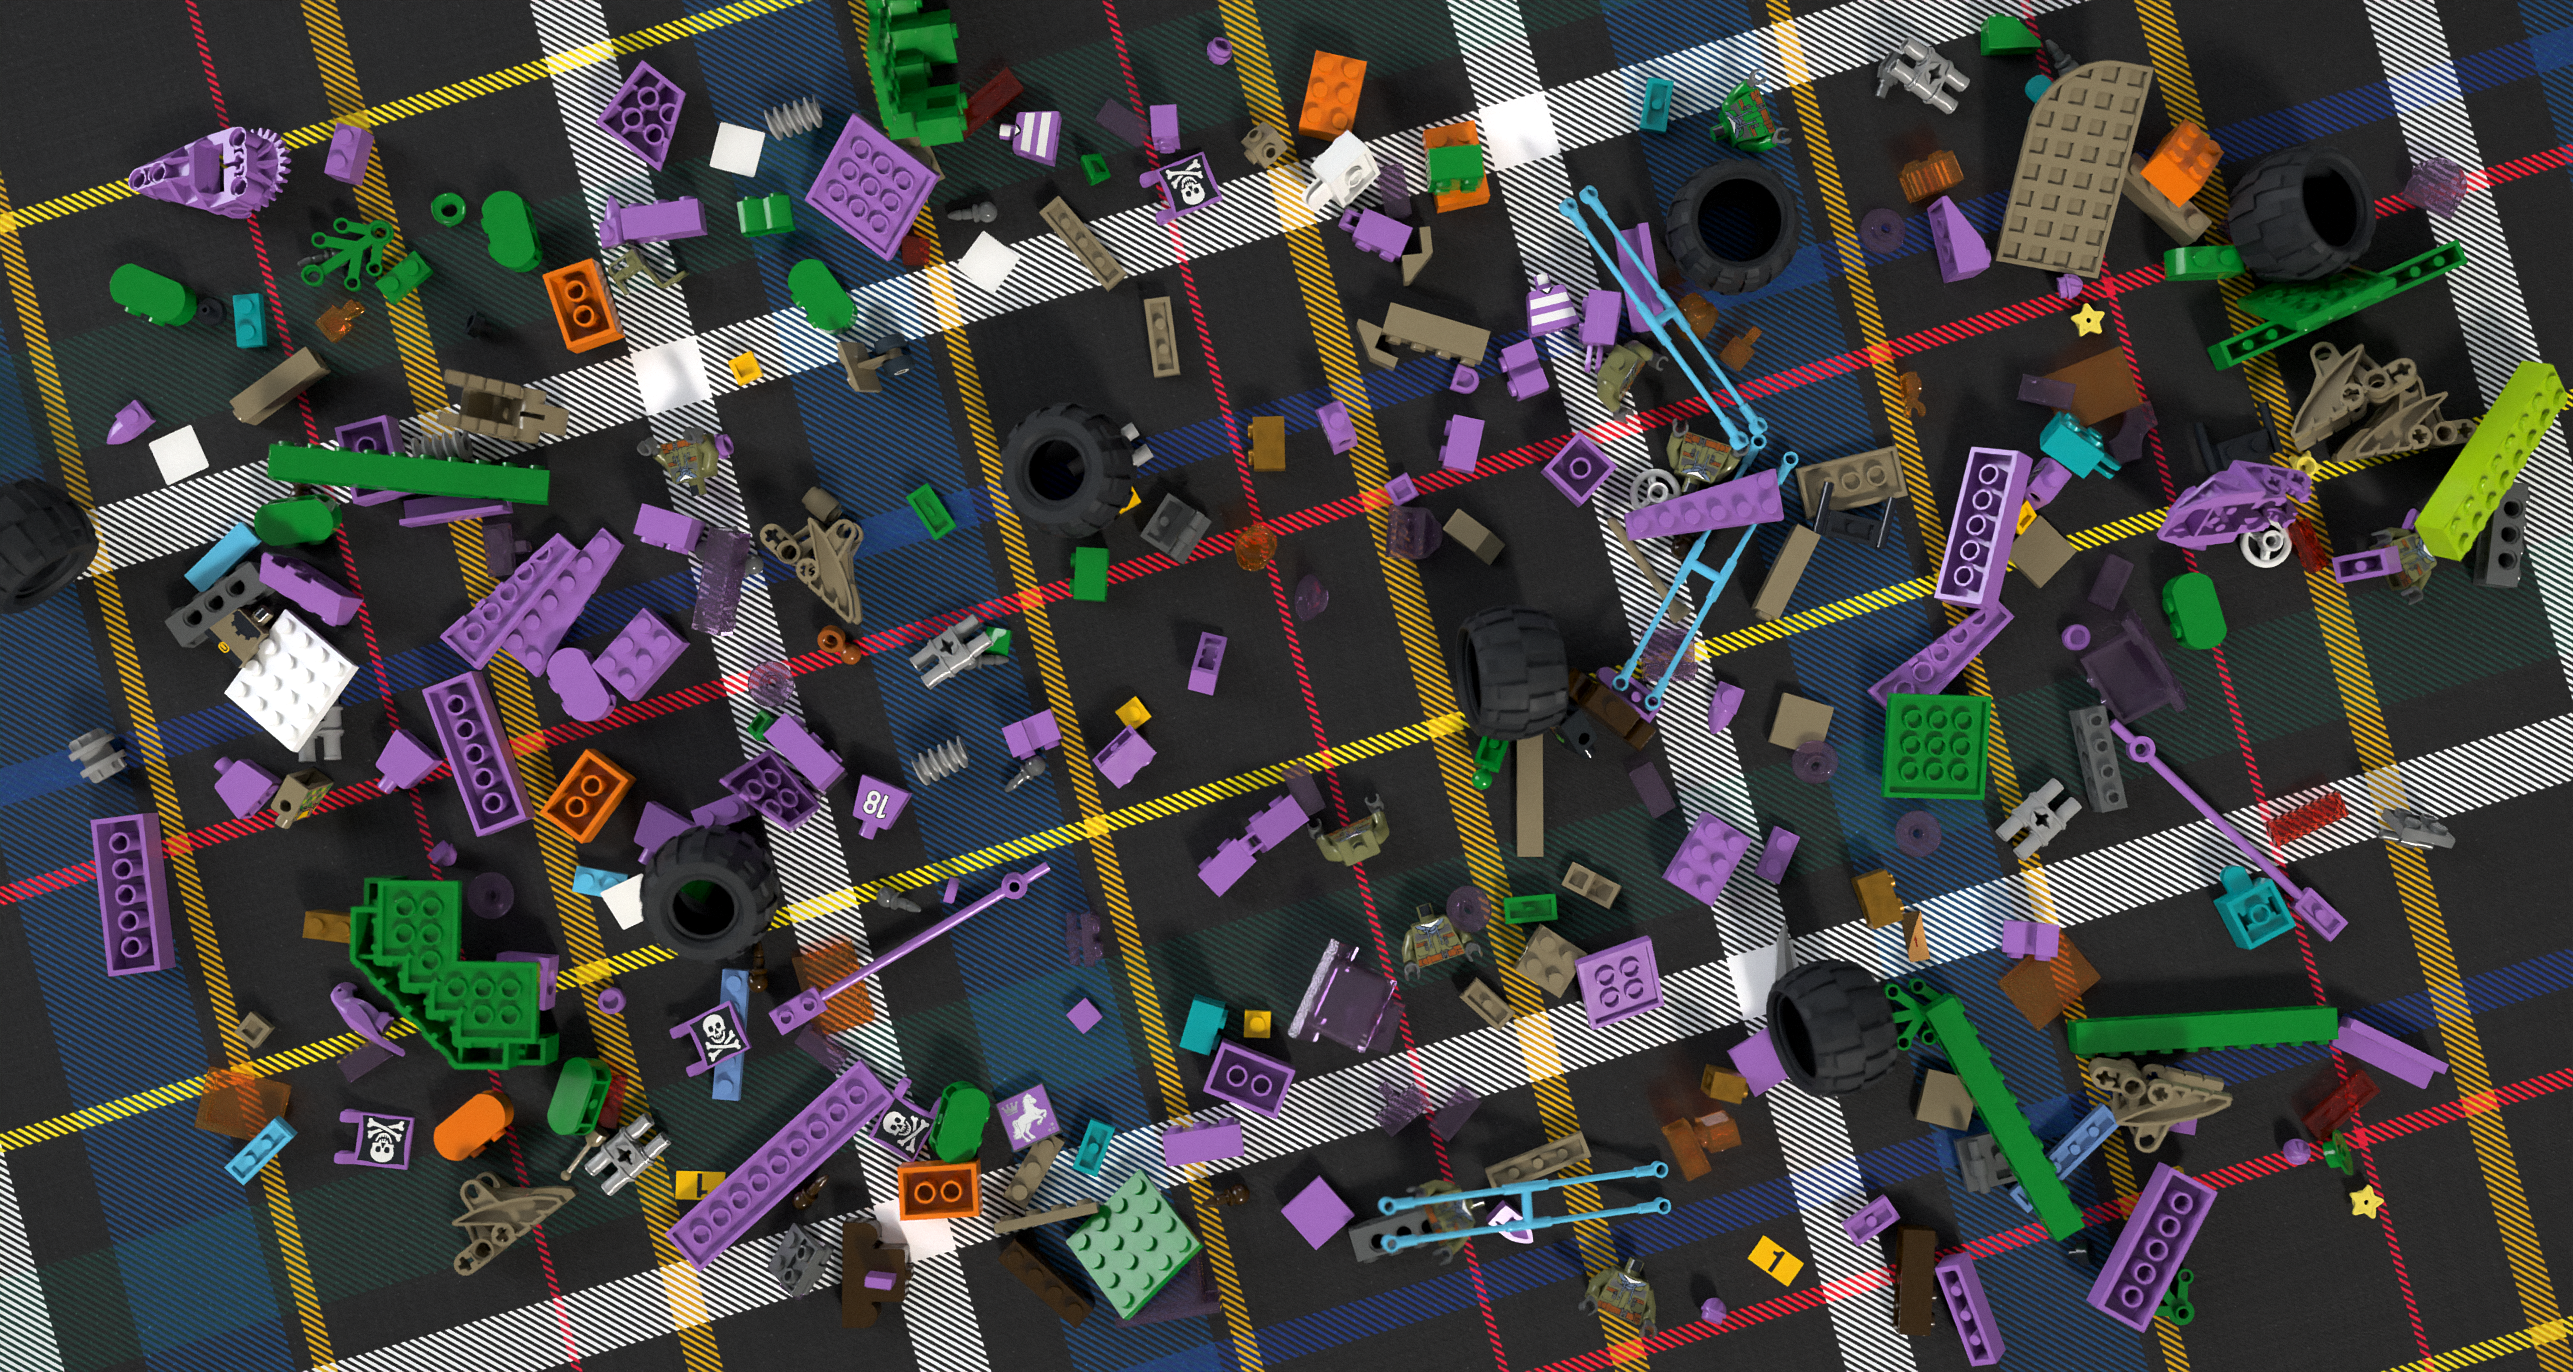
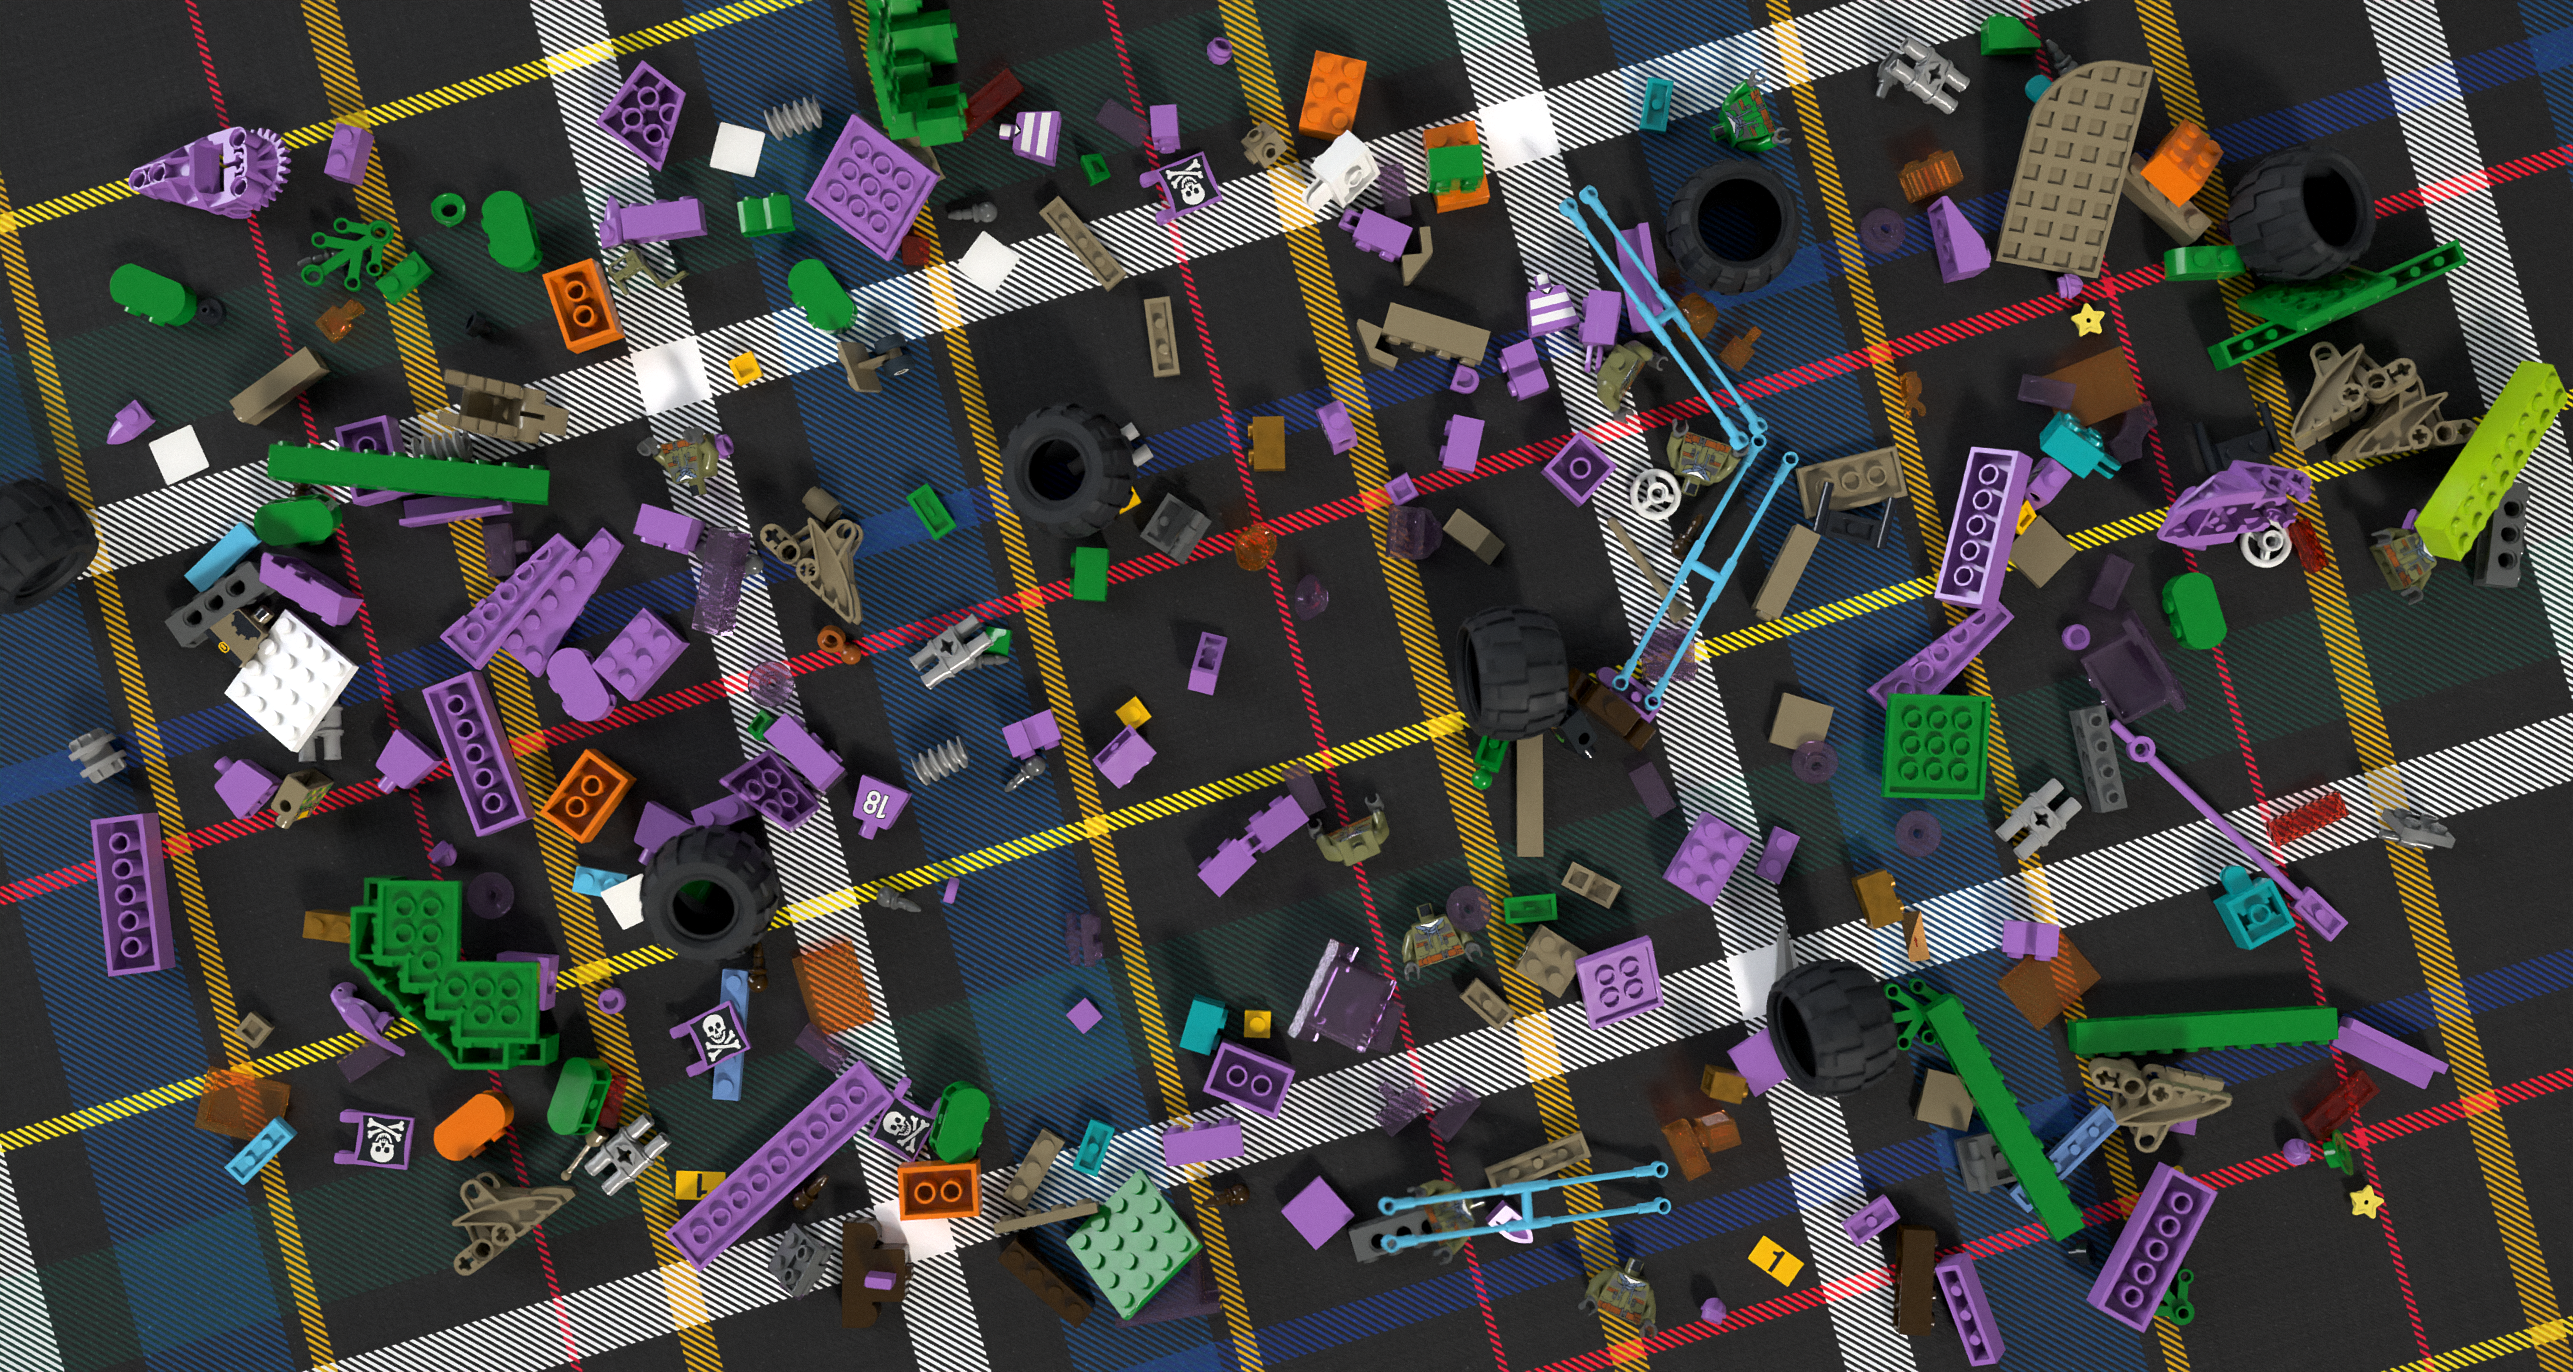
teal plate [233,293,267,348] -> none
medium lavender bar [769,862,1051,1035] -> none
tile [995,1083,1063,1153] -> none
medium lavender wing [1624,469,1784,541] -> none
medium lavender plate [1708,681,1745,734] -> none
light yellow plate [2288,451,2321,479] -> none
medium lavender brick [2332,545,2402,583] -> none
clear purple slope [2399,157,2467,220] -> none

